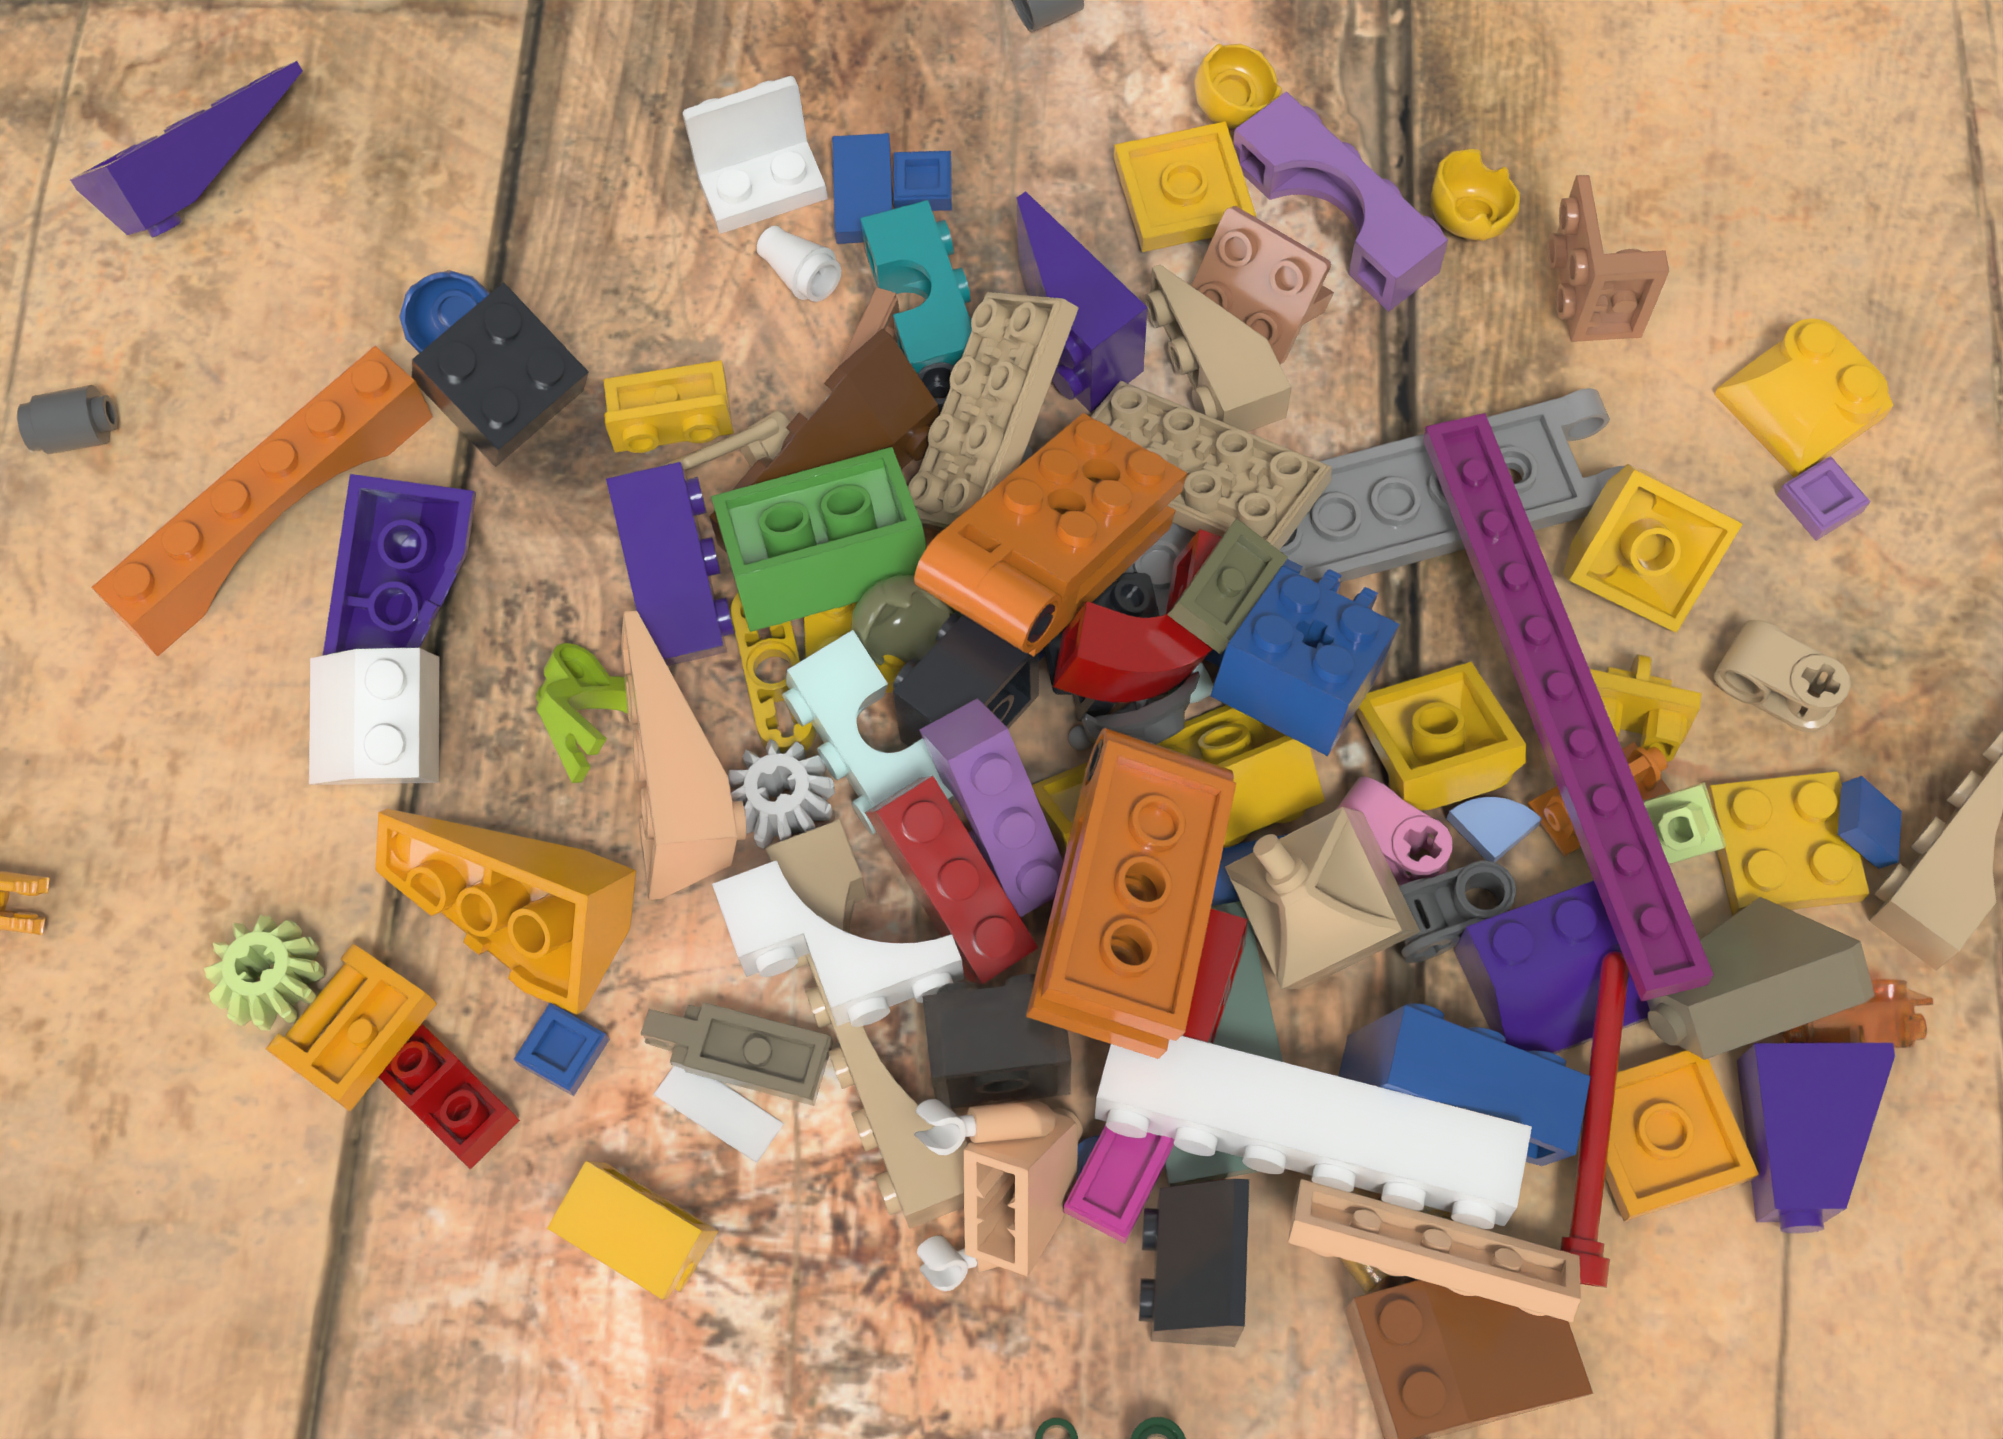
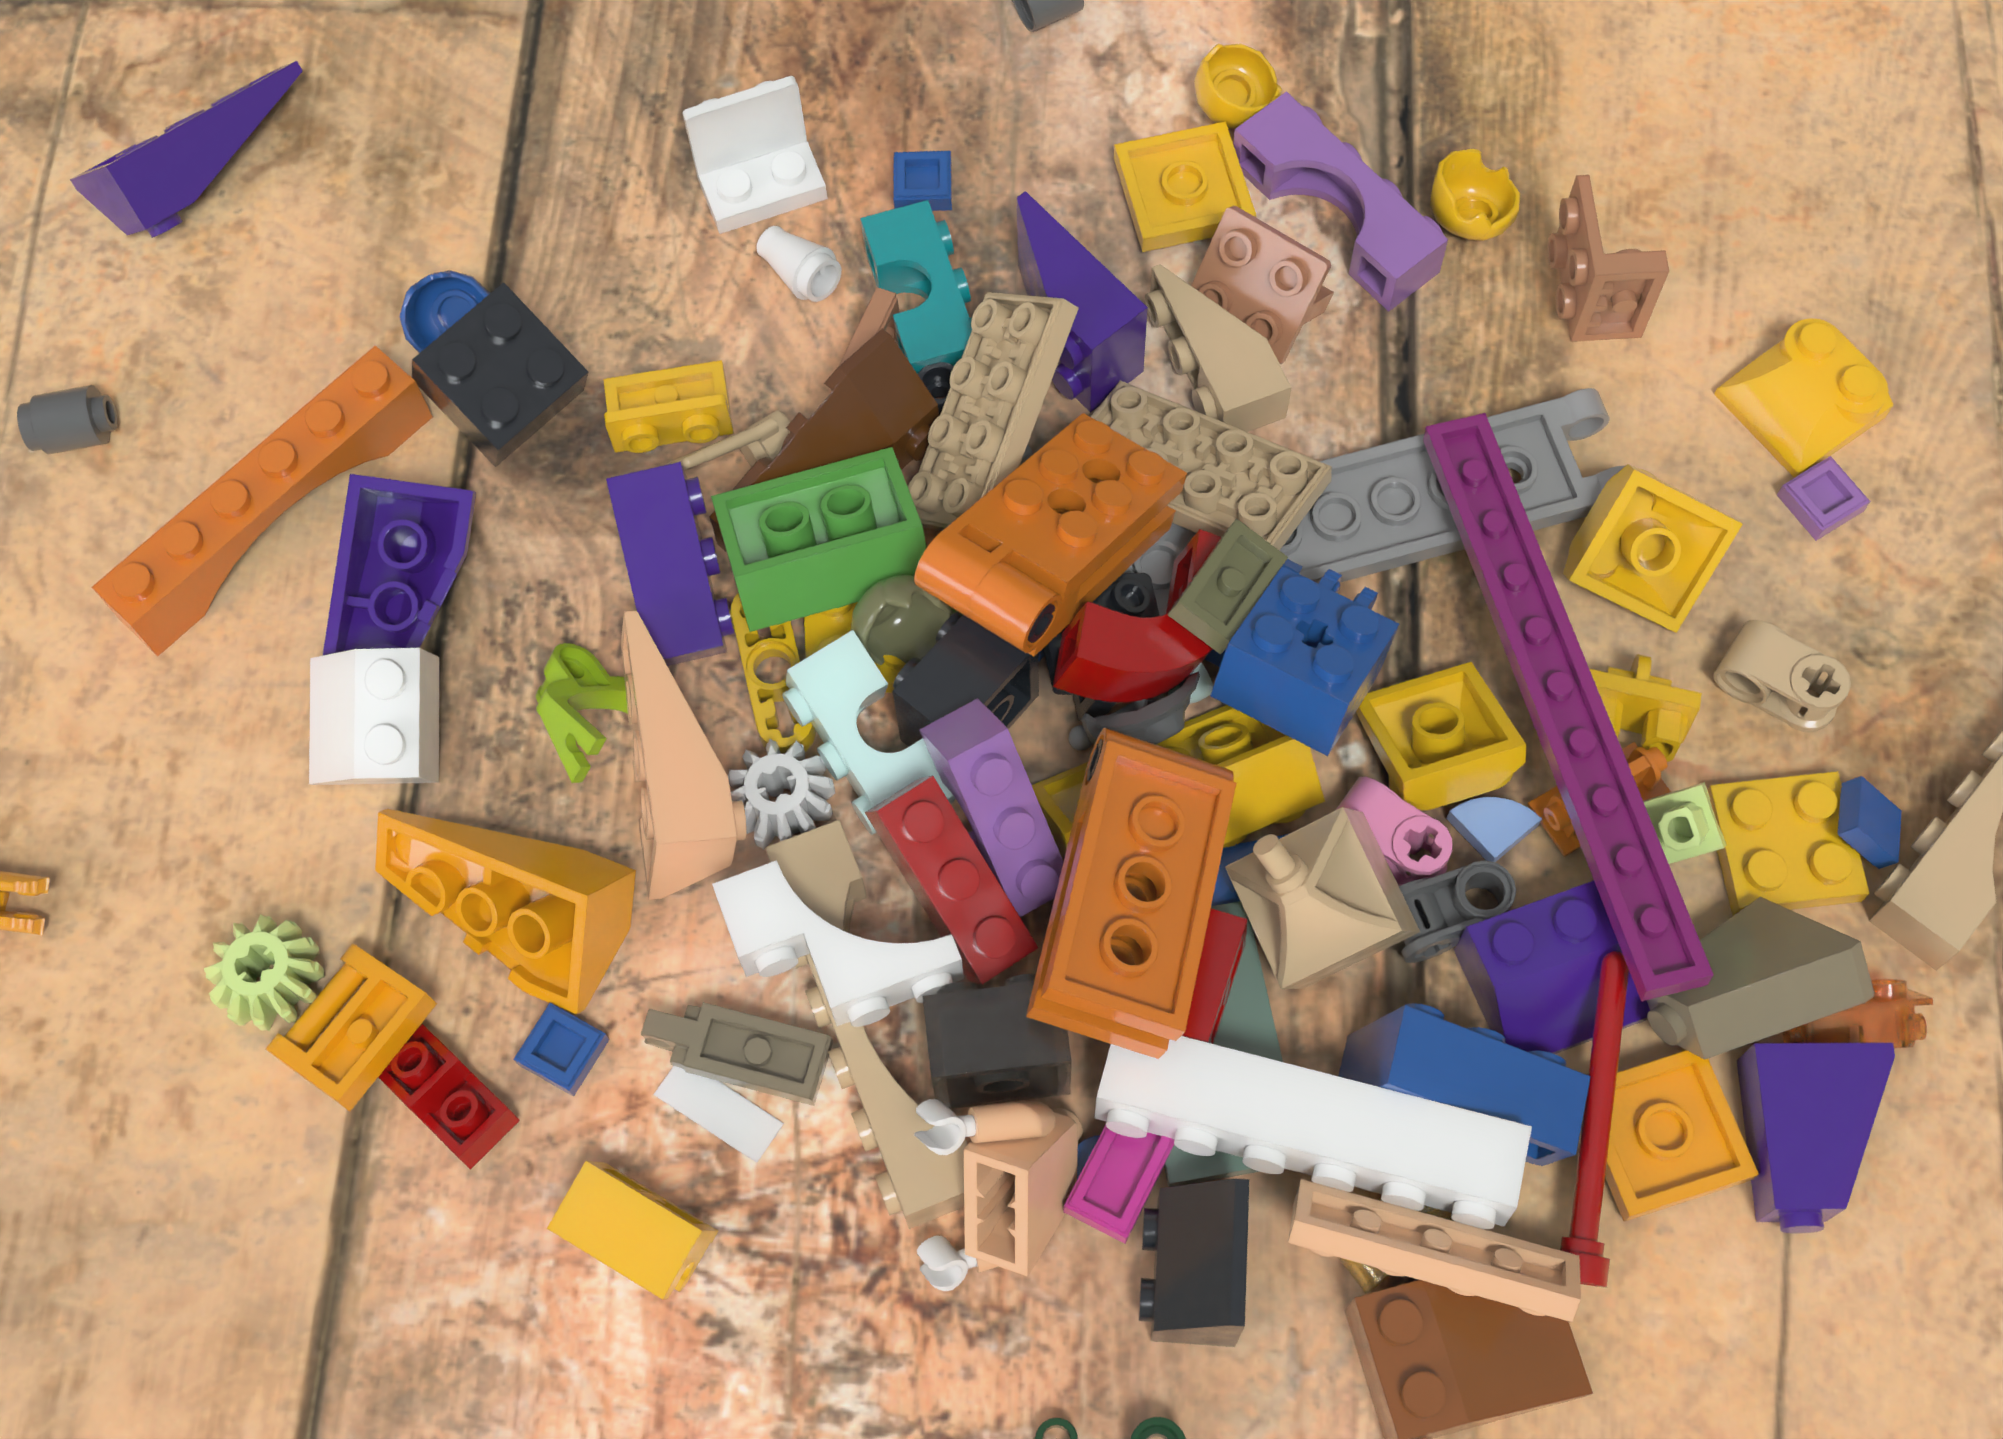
blue tile [832,133,893,244] -> none

